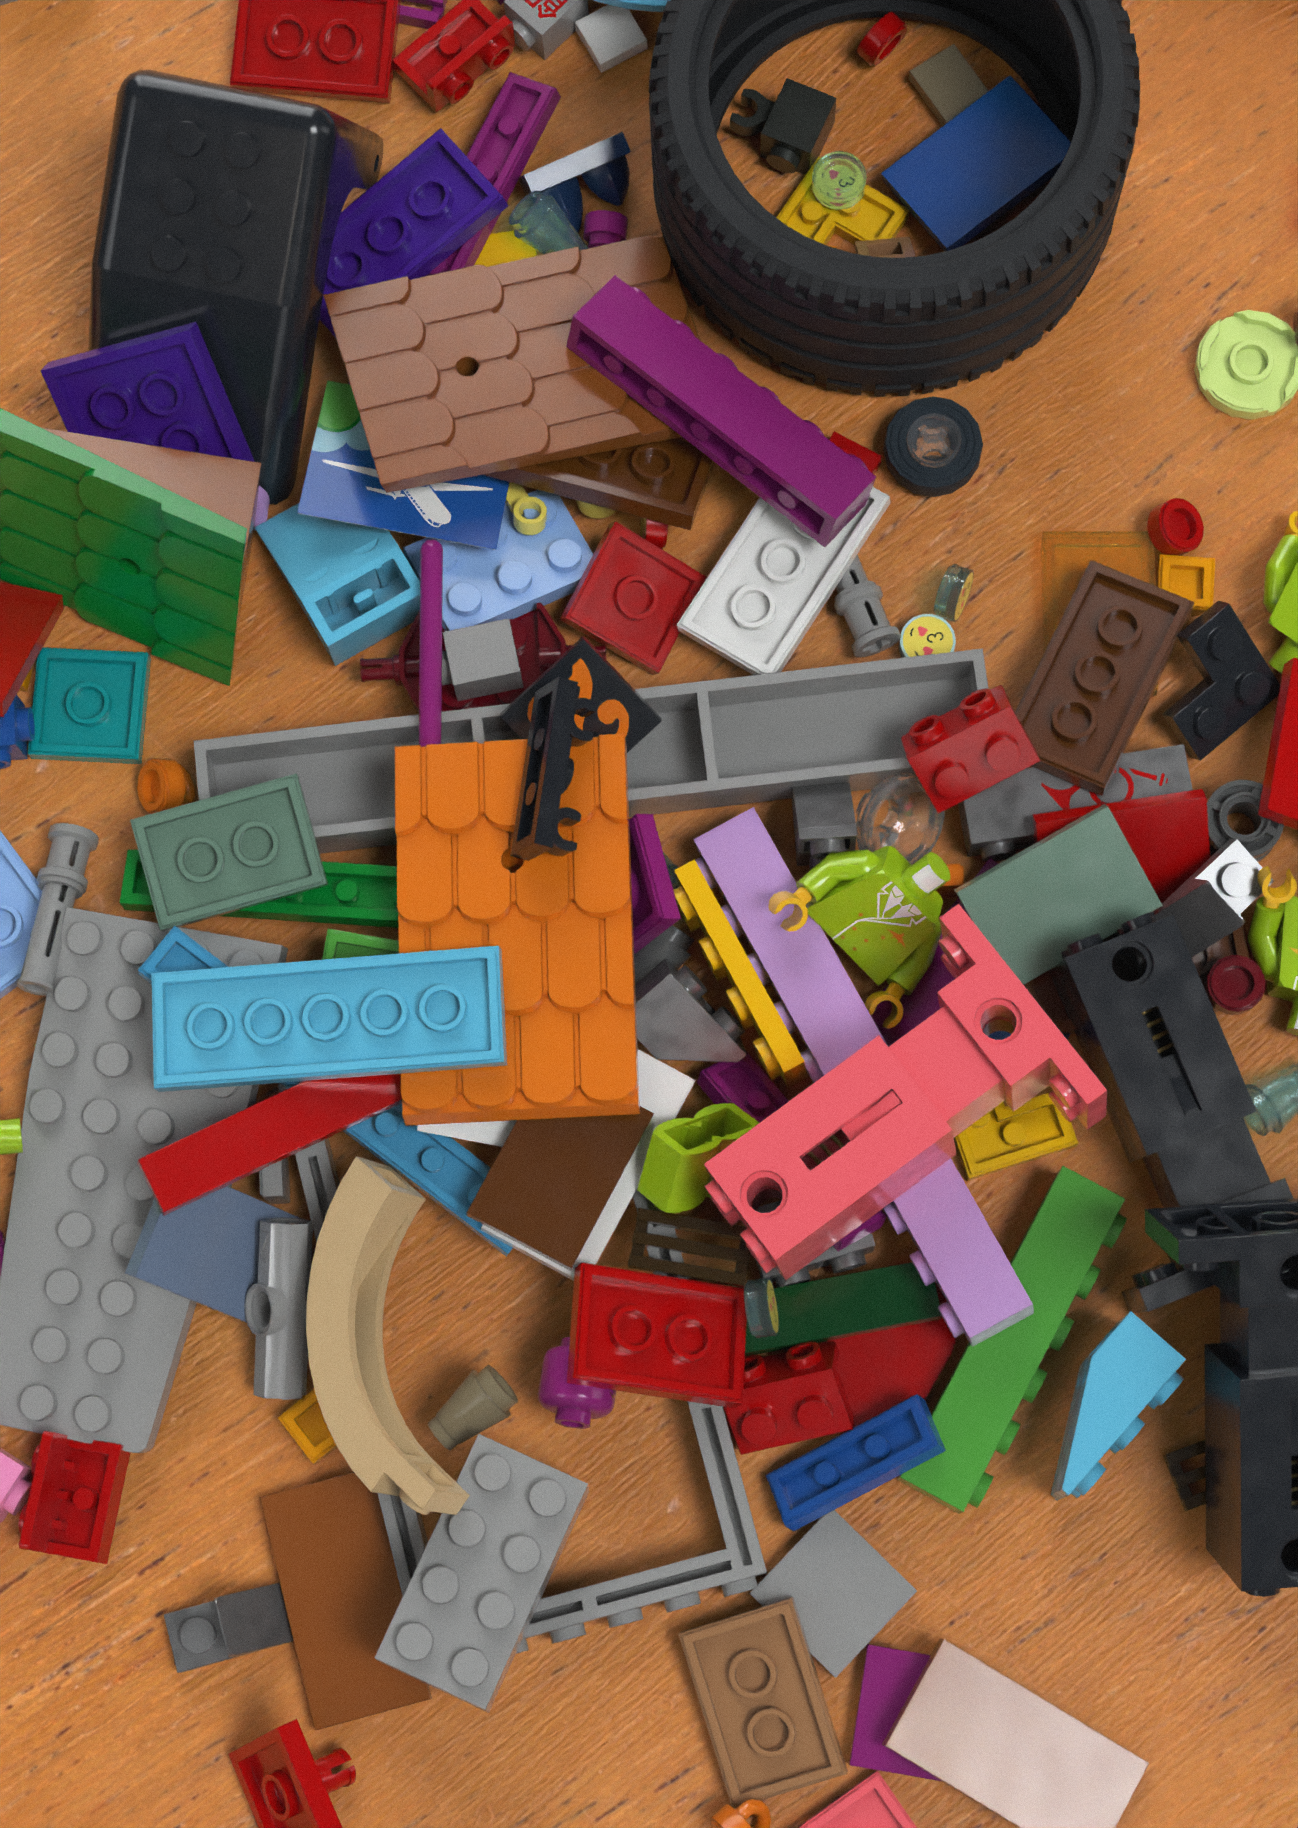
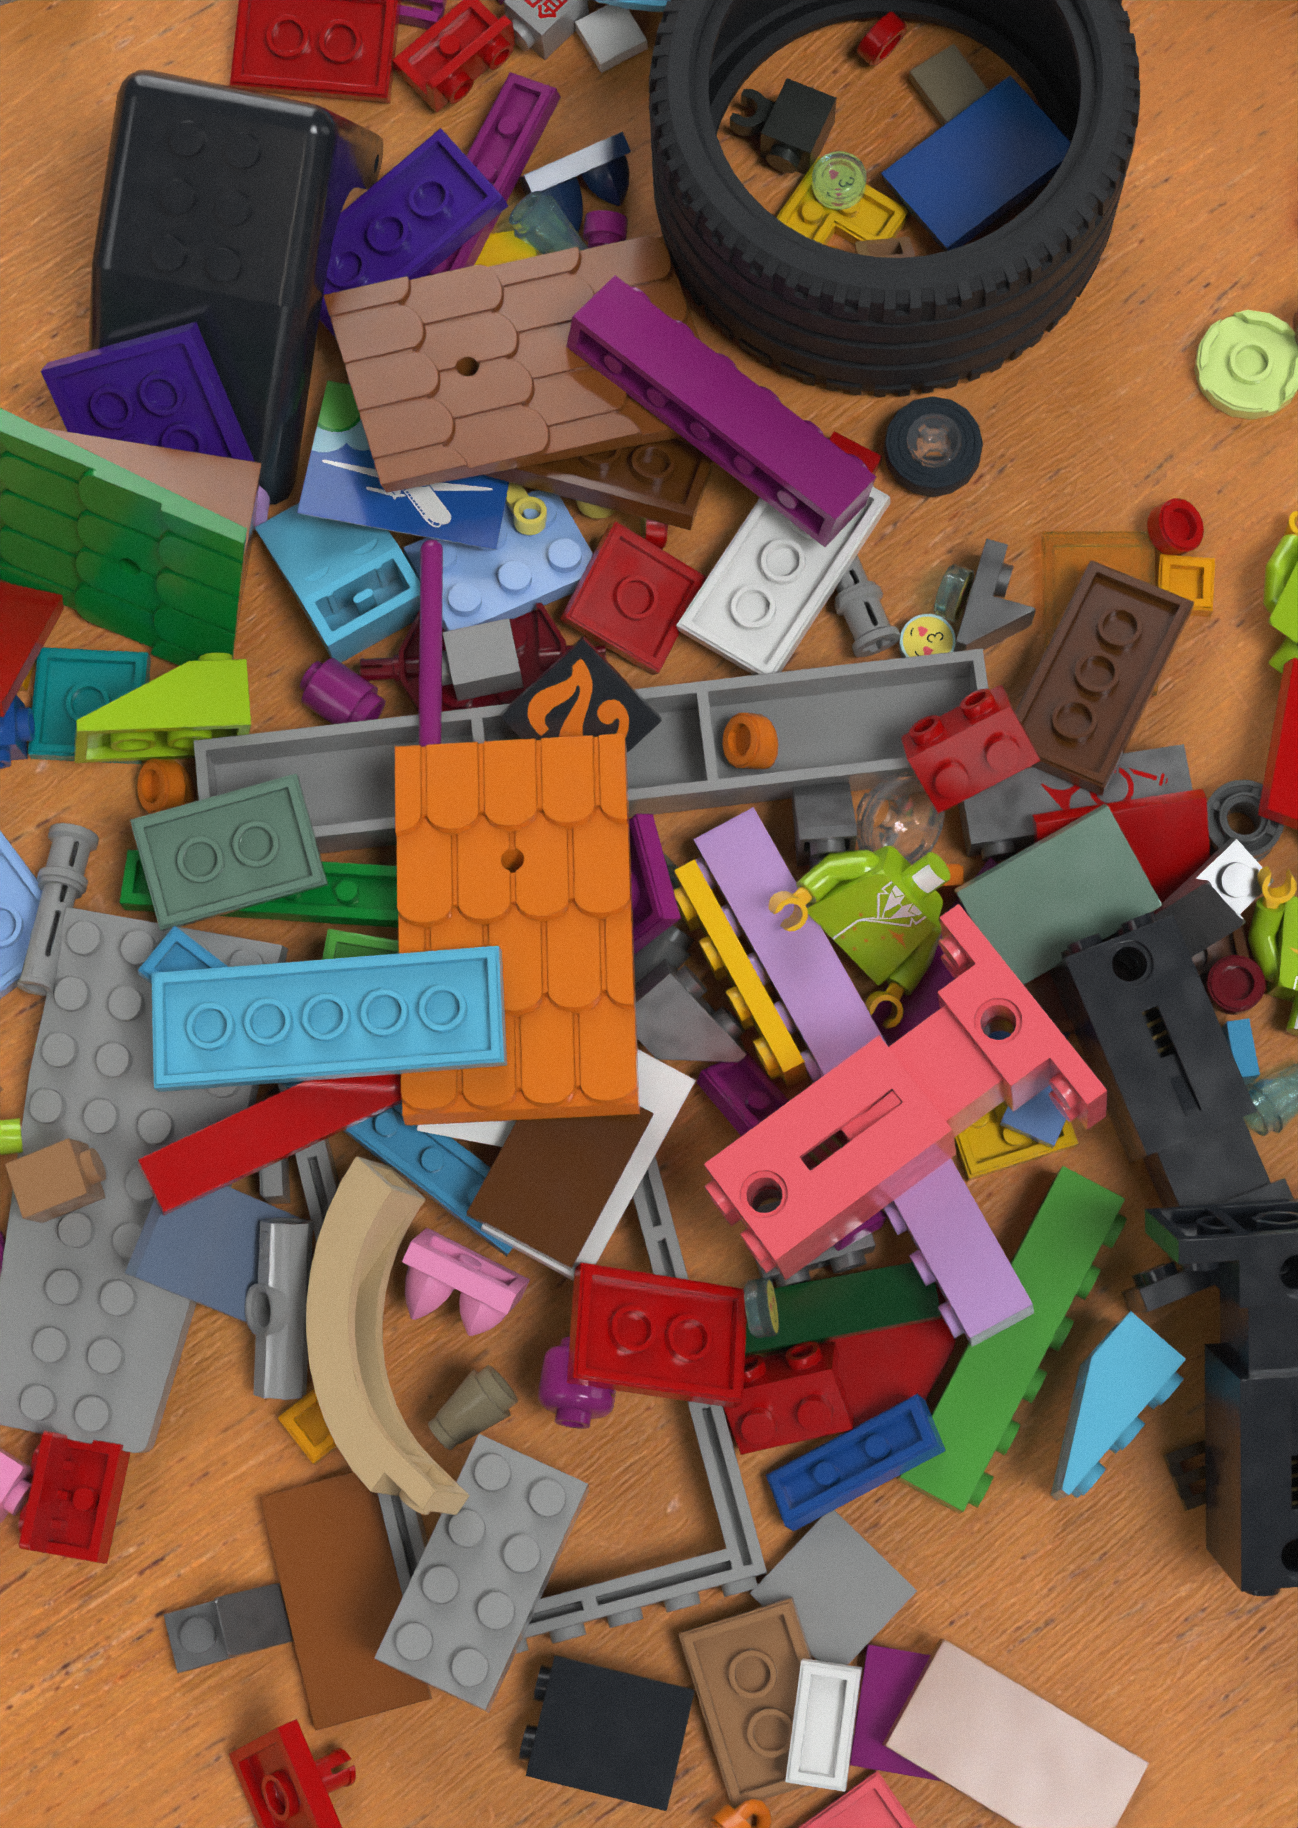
black plate [510,677,598,861] -> none
dark brown tile [628,1208,750,1288] -> none
lime brick [637,1103,759,1213] -> none
black plate [1162,601,1280,761] -> none
none -> medium nougat brick [5,1138,106,1223]
none -> lime slope [74,653,251,763]
none -> magenta brick [299,658,386,724]
none -> bright pink tile [402,1227,530,1336]
none -> black brick [519,1655,695,1811]
none -> orange tile [722,713,779,769]
none -> white tile [785,1658,862,1792]
none -> flat silver slope [954,539,1036,652]
none -> medium blue tile [1000,1085,1066,1149]
none -> dark azure plate [1222,1018,1260,1085]

